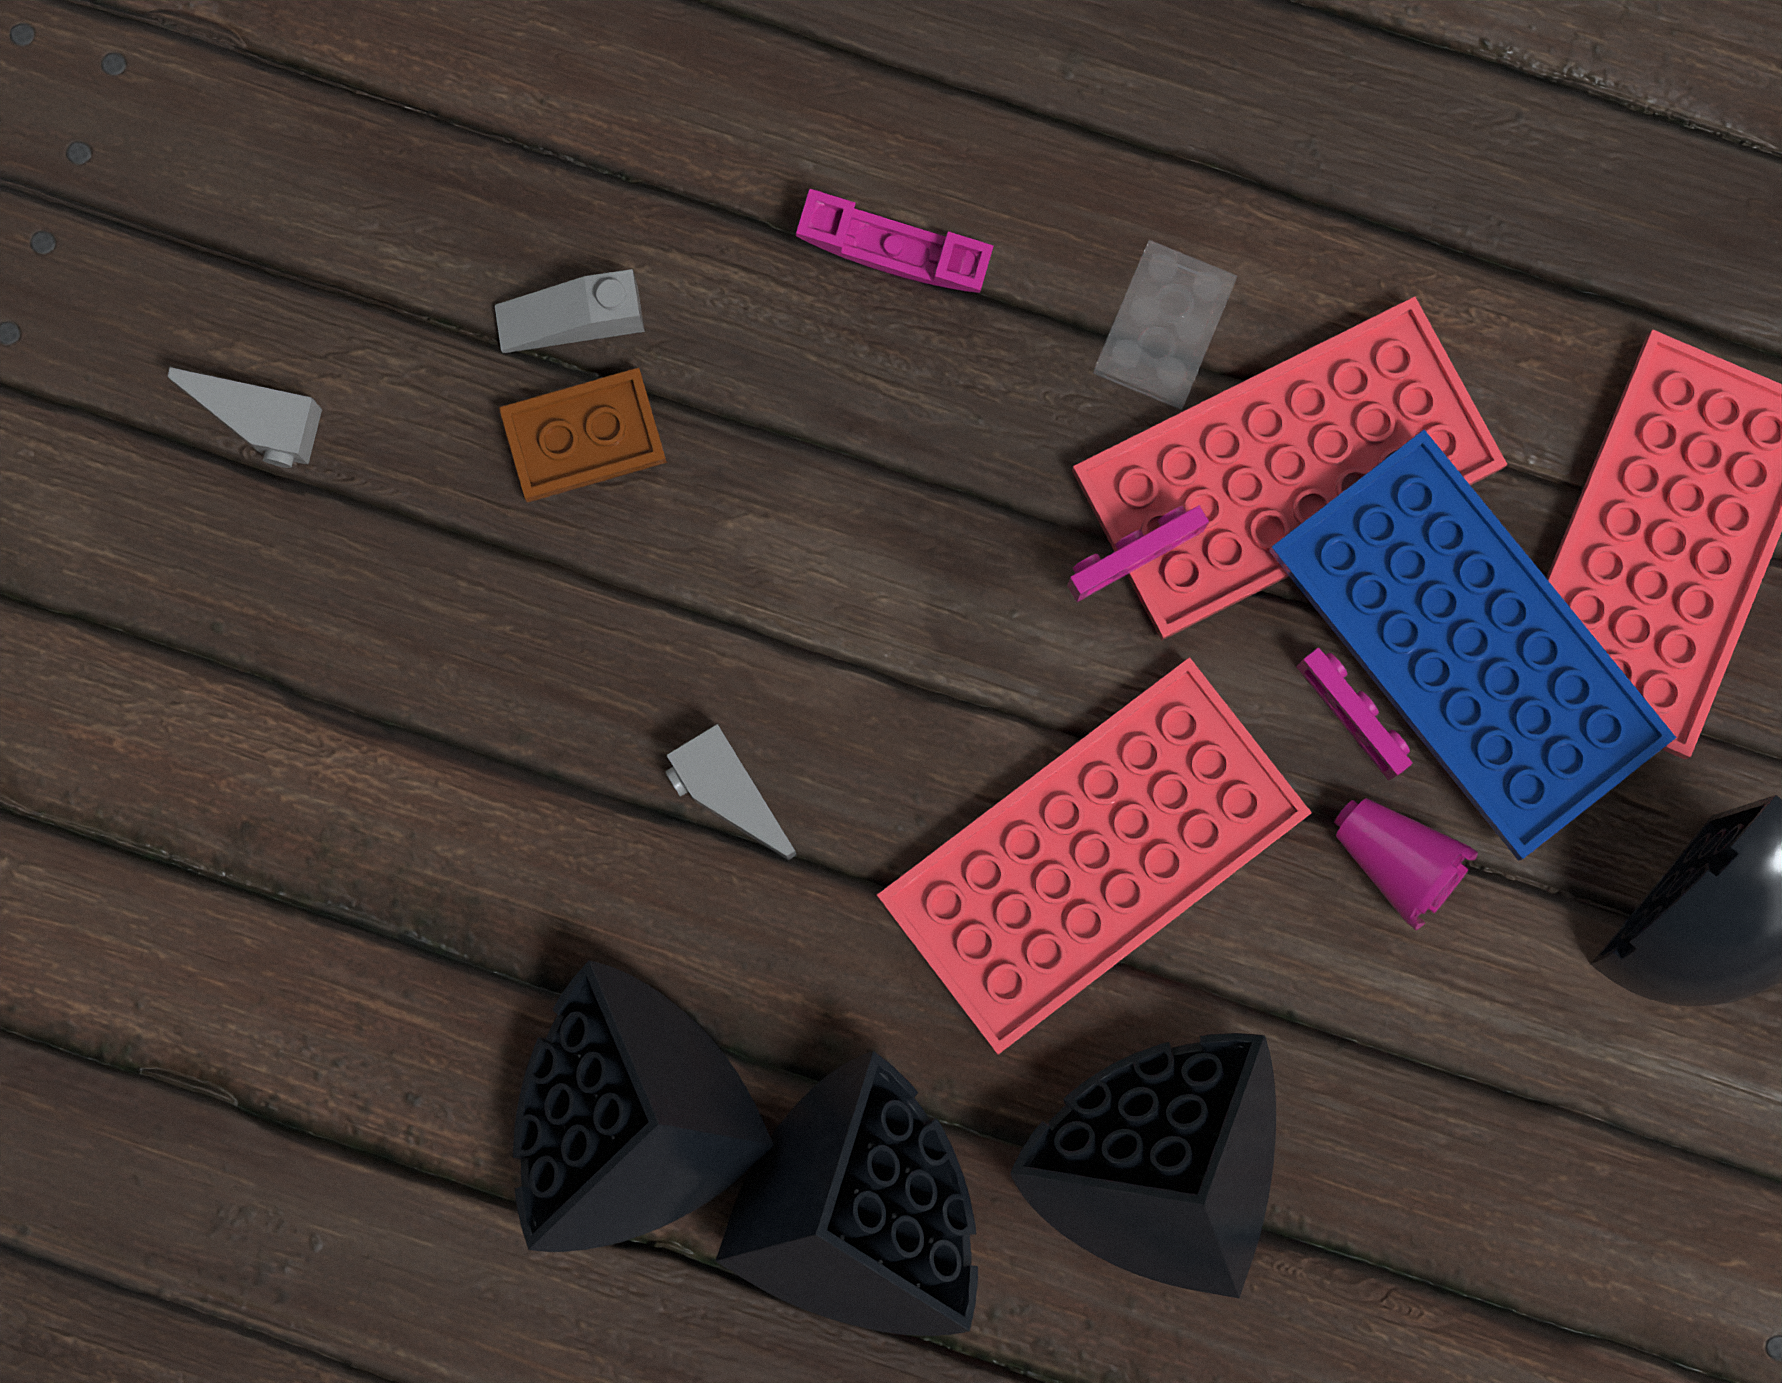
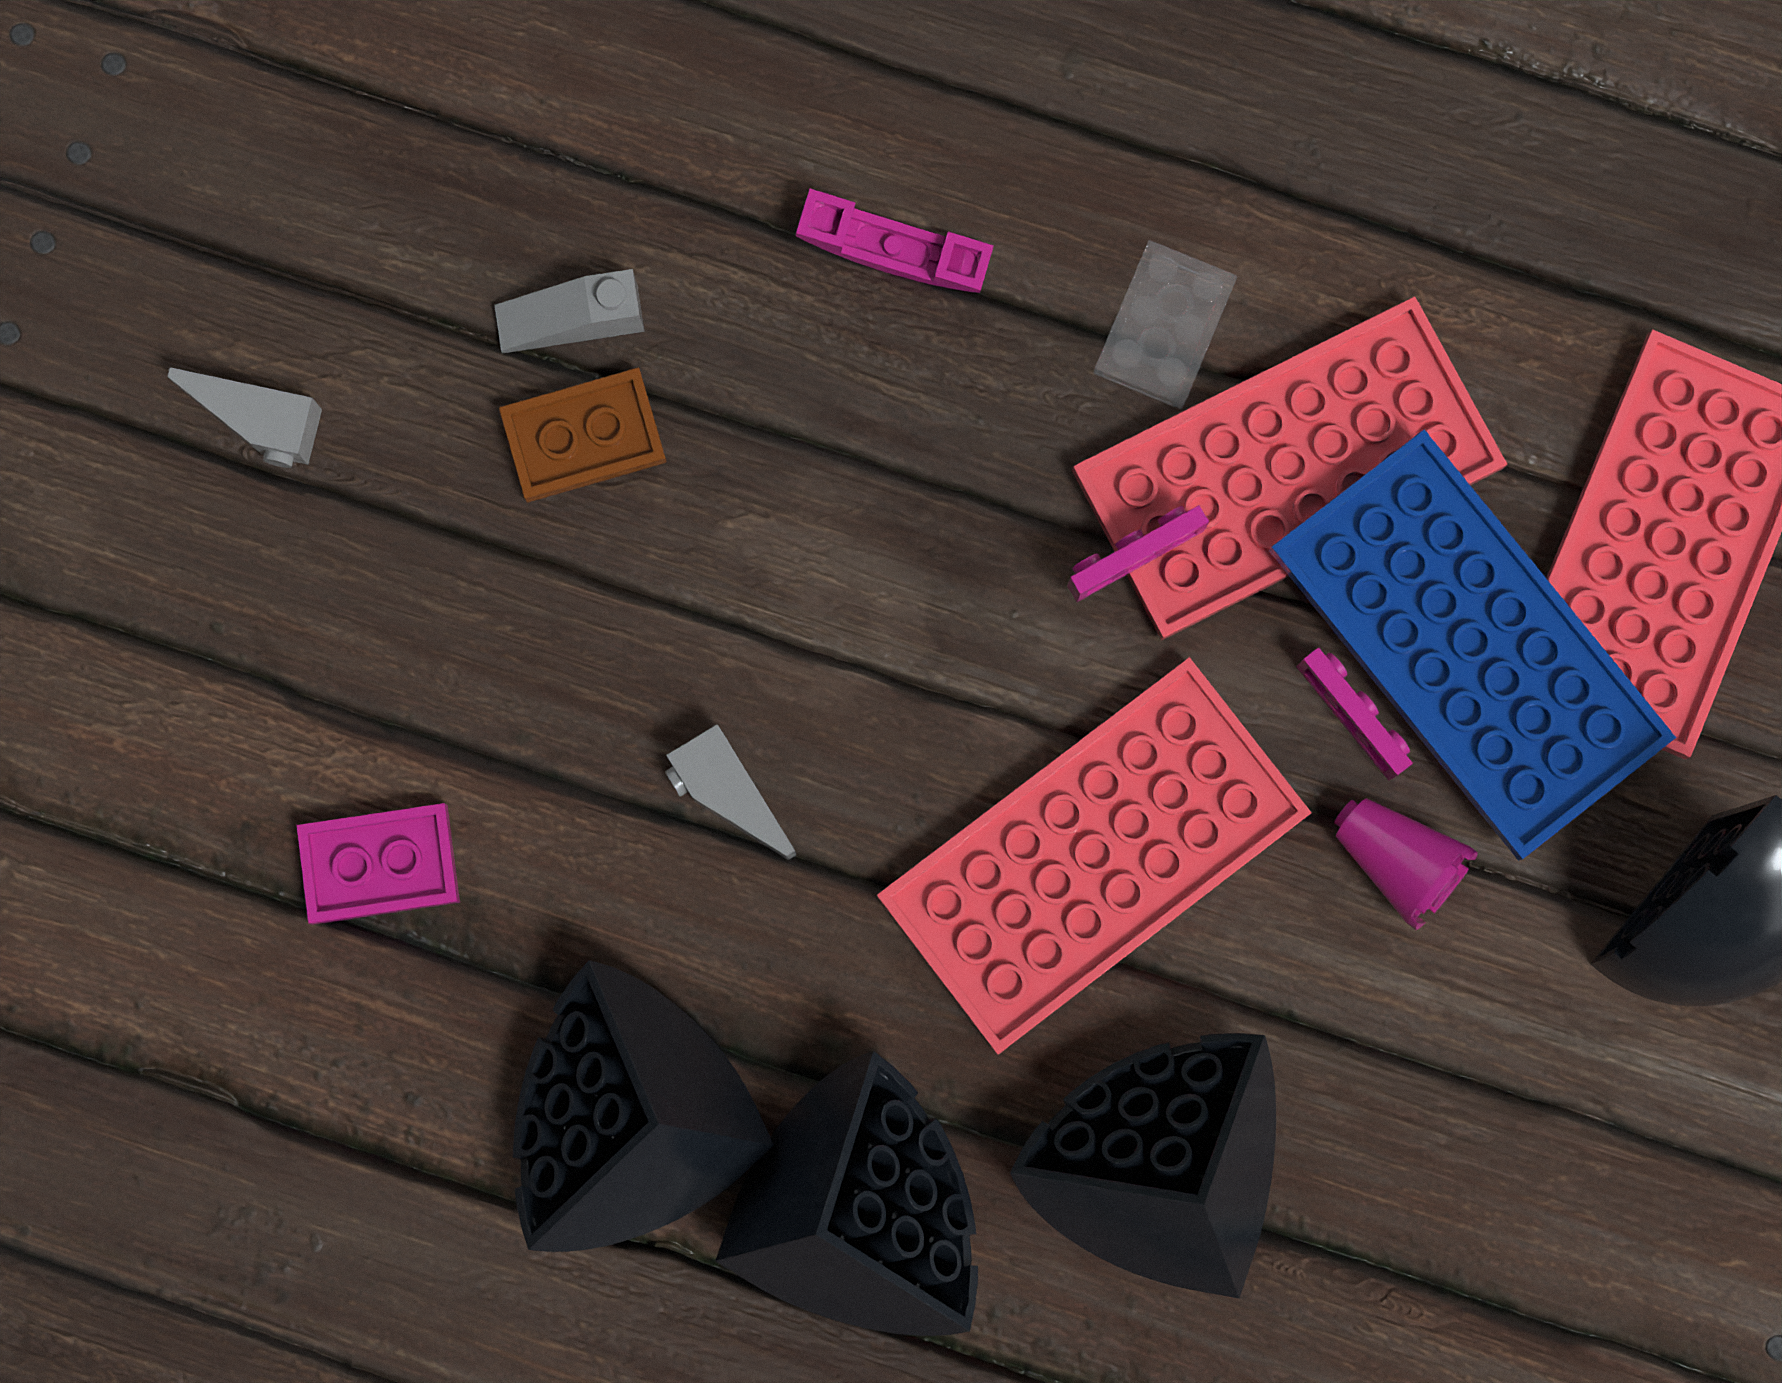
none -> dark pink plate [297,803,460,925]

